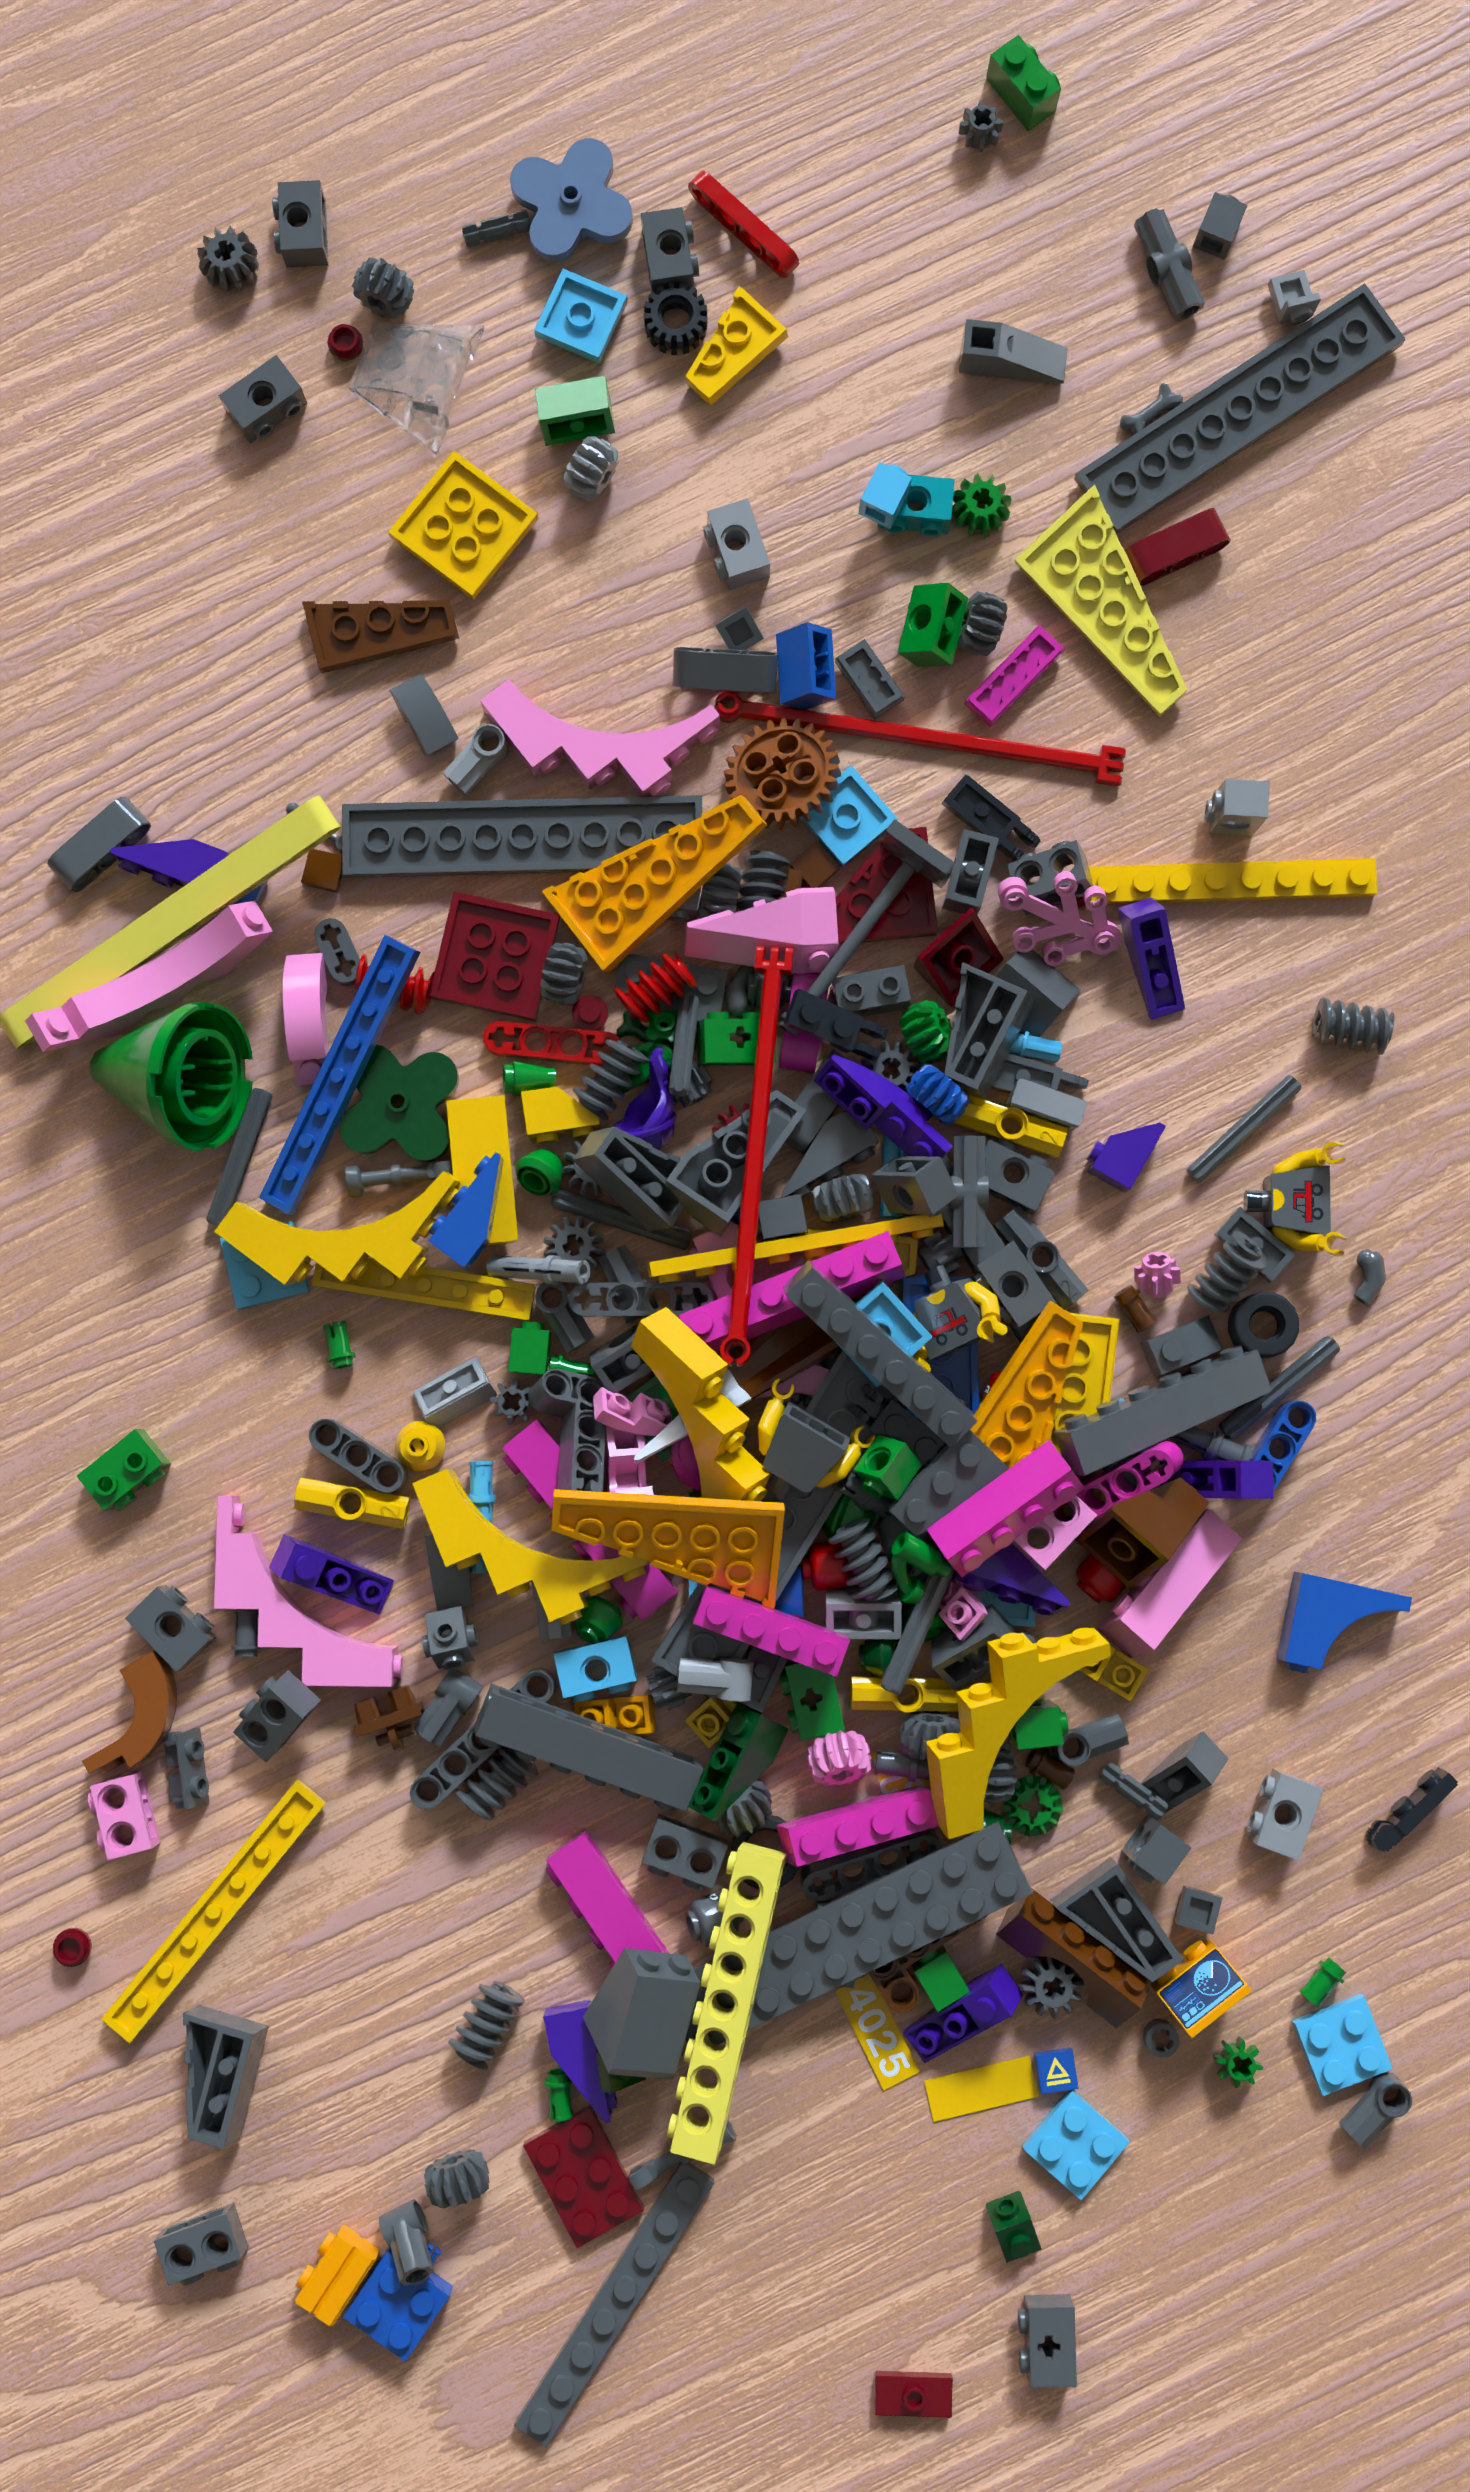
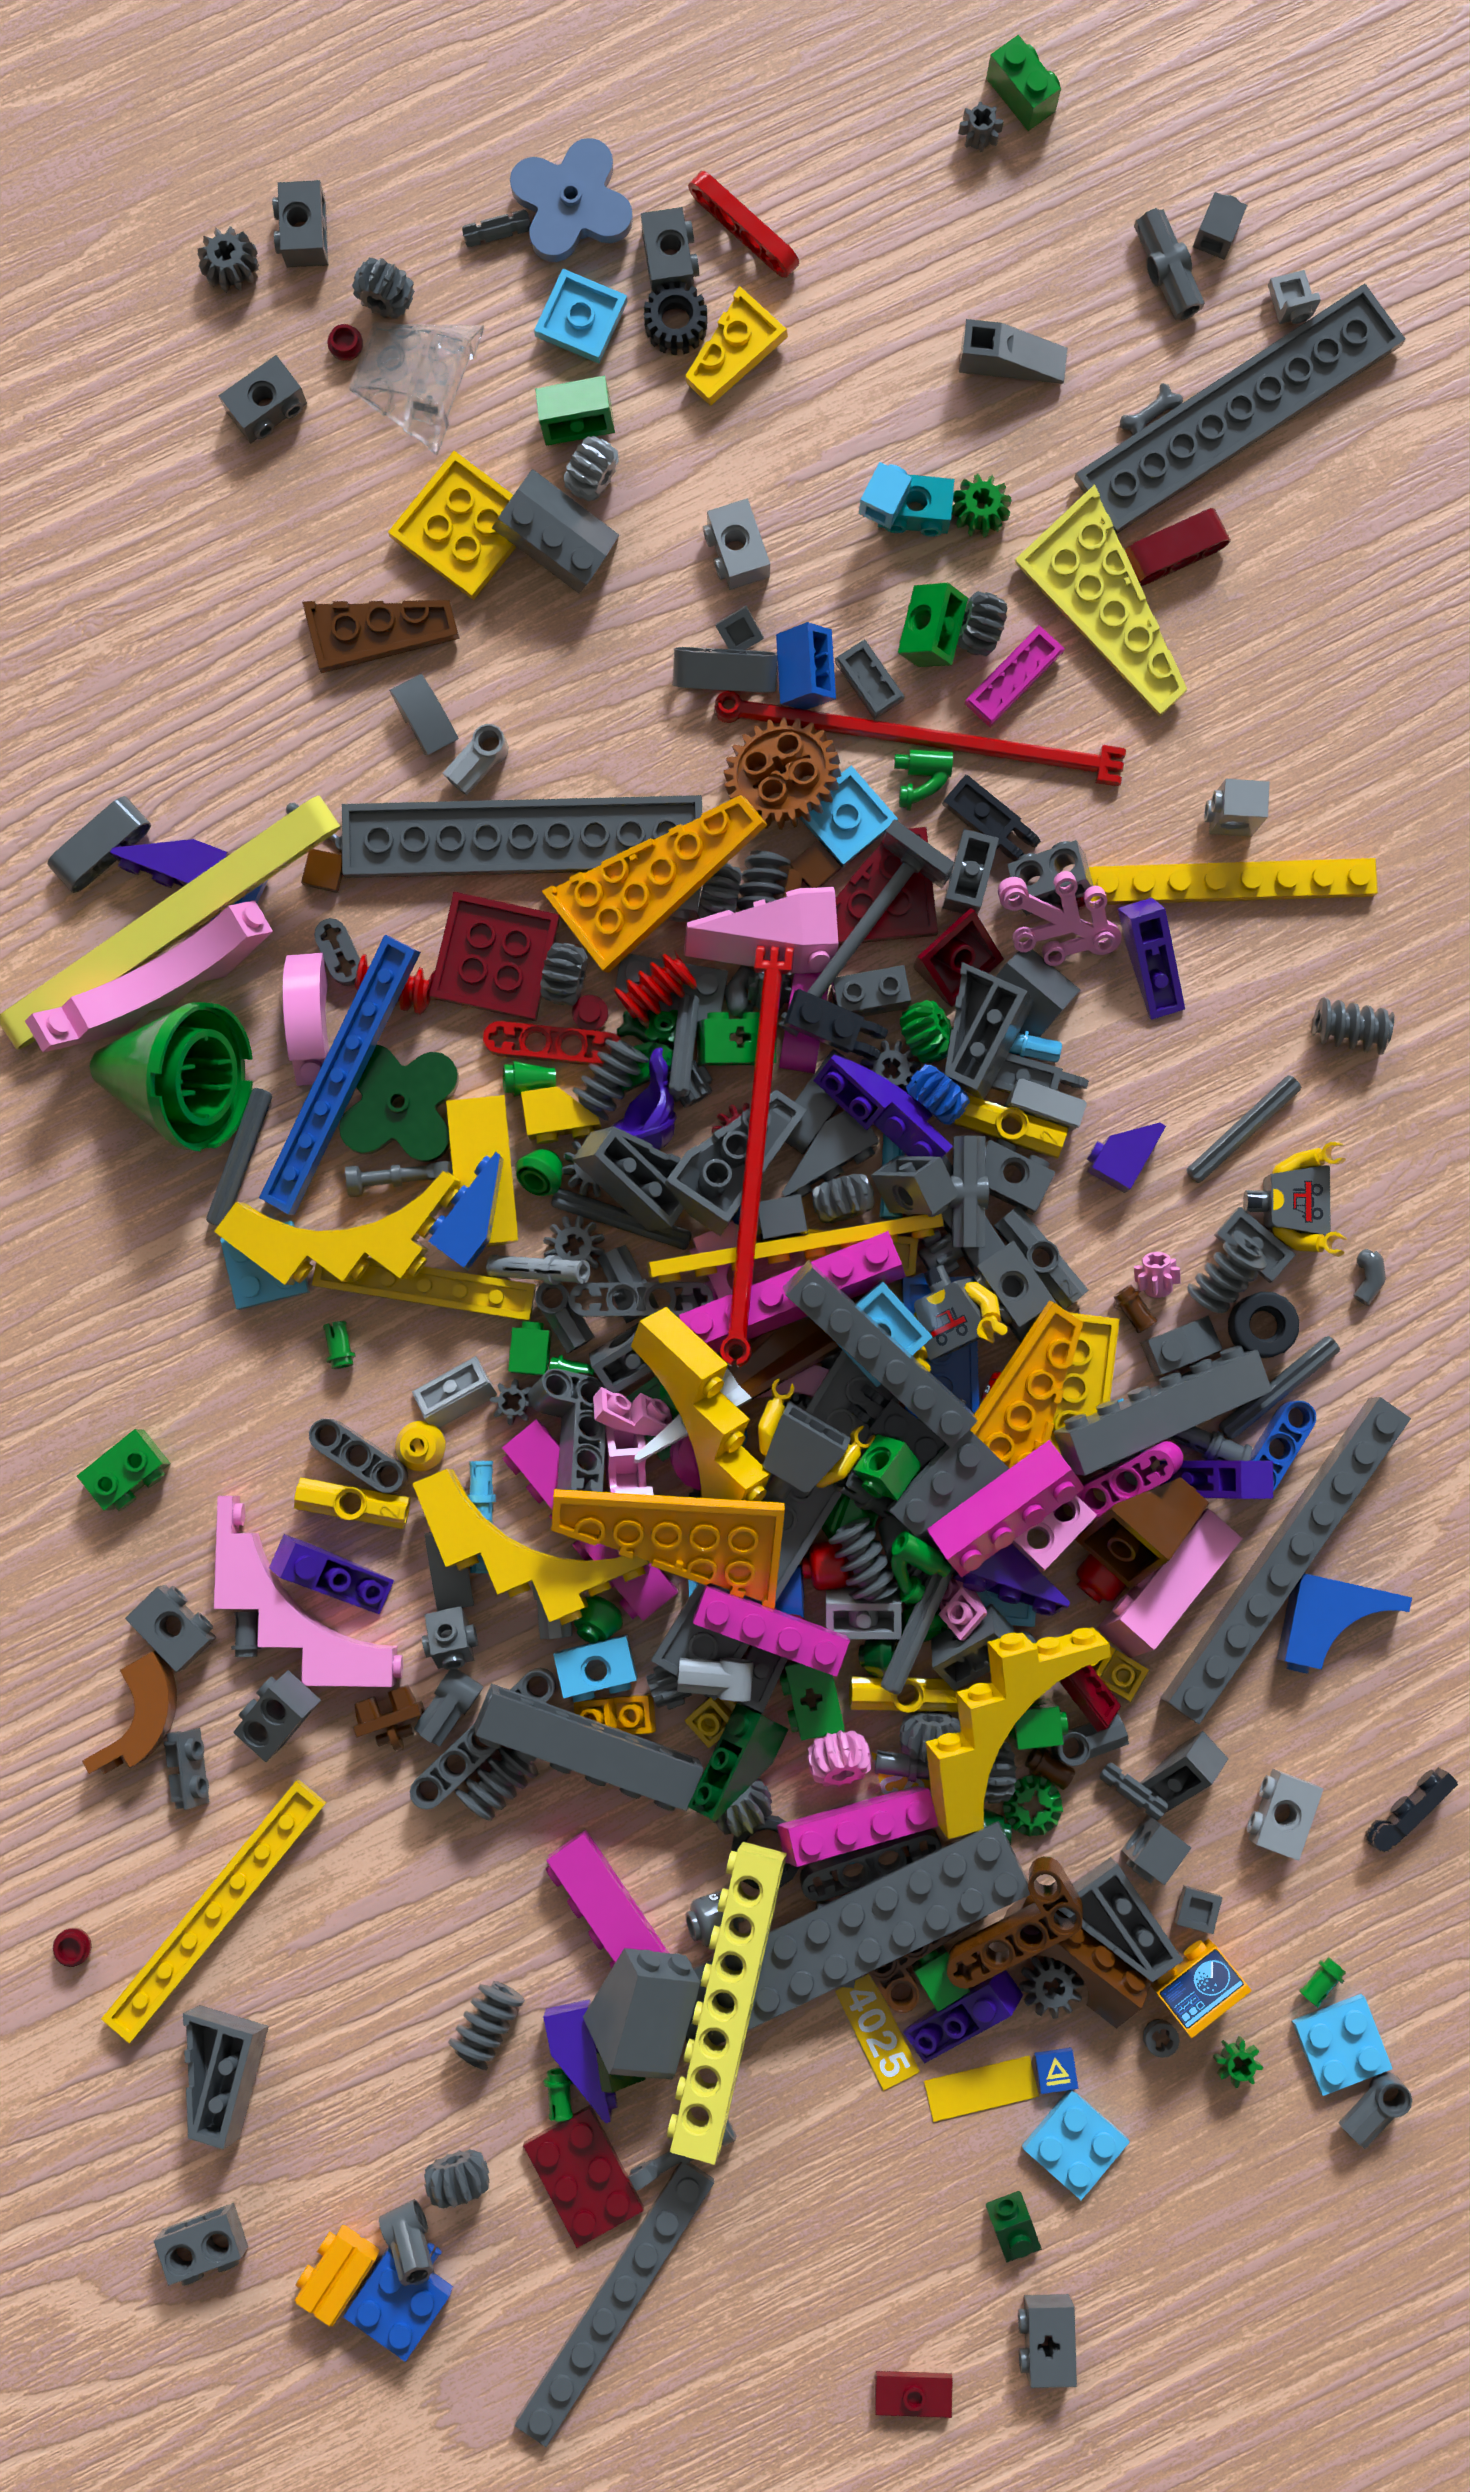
bright pink brick [88,1770,160,1860] -> none
bright pink arch [480,679,720,797] -> none
dark grey brick [642,1814,728,1891] -> none
none -> dark grey slope [492,469,619,593]
none -> green plant [894,750,953,811]
none -> reddish brown beam [947,1856,1083,1989]
none -> dark red plate [1059,1665,1121,1732]
none -> dark grey brick [1161,1397,1411,1724]

